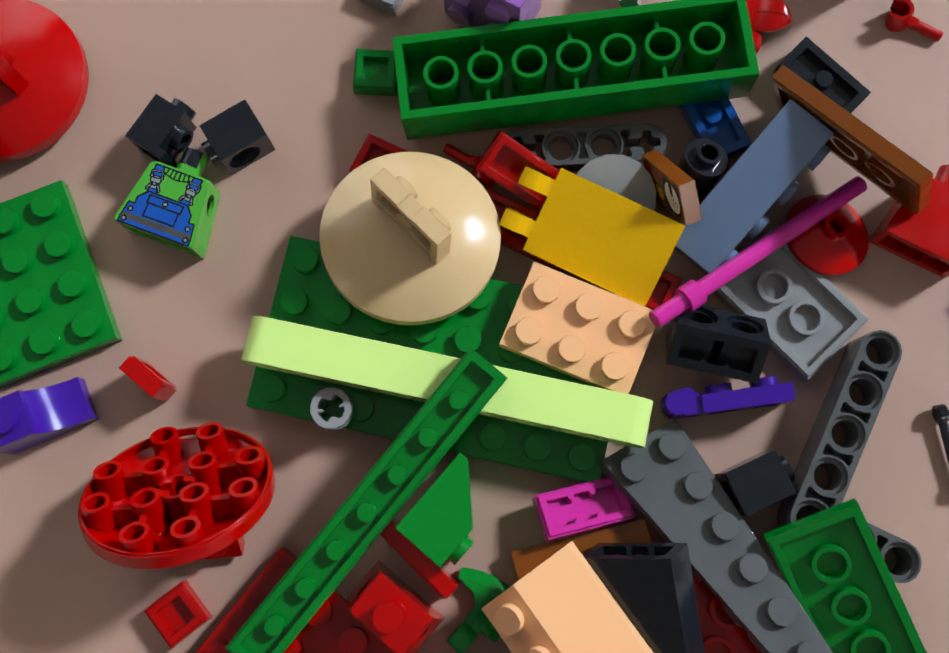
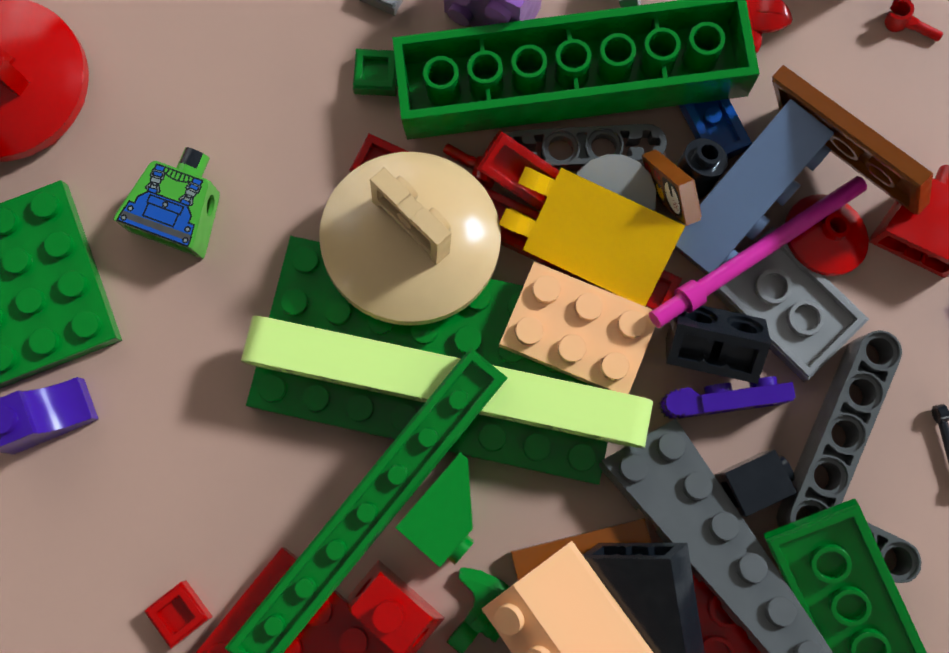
red bracket [77,422,276,569] -> none
red tile [119,356,177,402] -> none
black brick [125,94,197,168] -> none
black brick [199,99,275,175] -> none
light grey bush [310,387,354,430] -> none
red tile [380,518,459,599] -> none
dark pink plate [532,477,636,544] -> none
black plate [773,36,871,113] -> none

